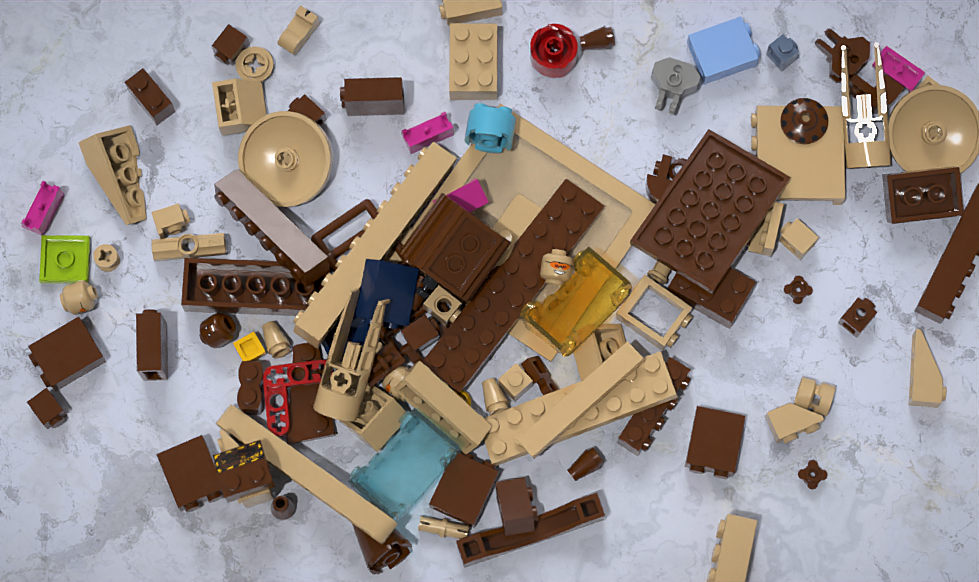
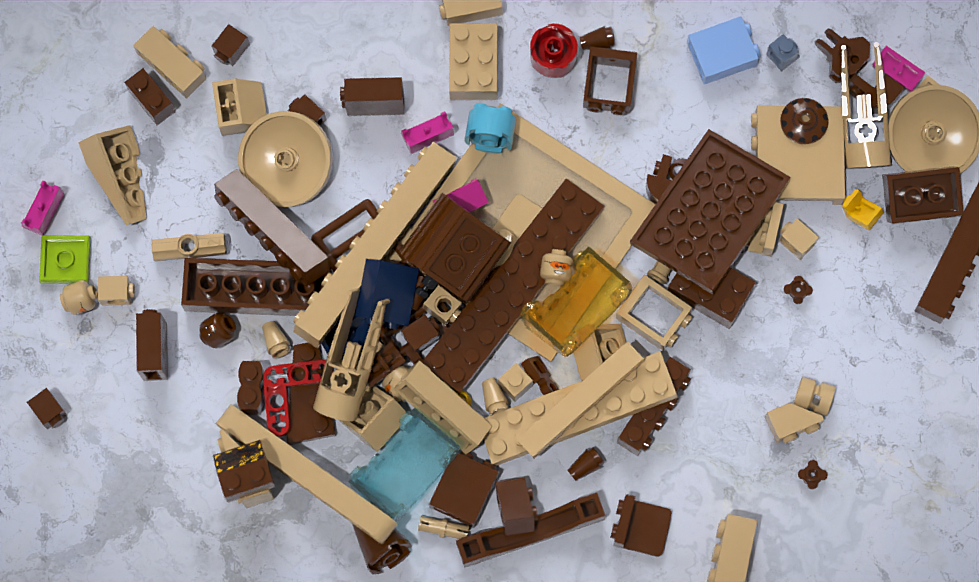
reddish brown brick [28,316,106,391] -> none
tan wheel [93,244,120,272] -> none
tan brick [151,203,191,239] -> none
reddish brown brick [156,435,223,513] -> none
yellow plate [233,332,266,361] -> none
tan gear [236,46,274,82] -> none
reddish brown cone [271,495,295,520] -> none
tan leg [278,5,320,55] -> none
light grey hinge [651,57,701,115] -> none
reddish brown brick [684,406,745,479] -> none
reddish brown brick [838,297,877,338] -> none
tan slope [909,329,946,408] -> none
none -> tan brick [98,276,135,306]
none -> tan brick [133,26,206,99]
none -> reddish brown window [583,47,637,115]
none -> reddish brown bracket [610,494,672,557]
none -> yellow bracket [842,189,884,230]

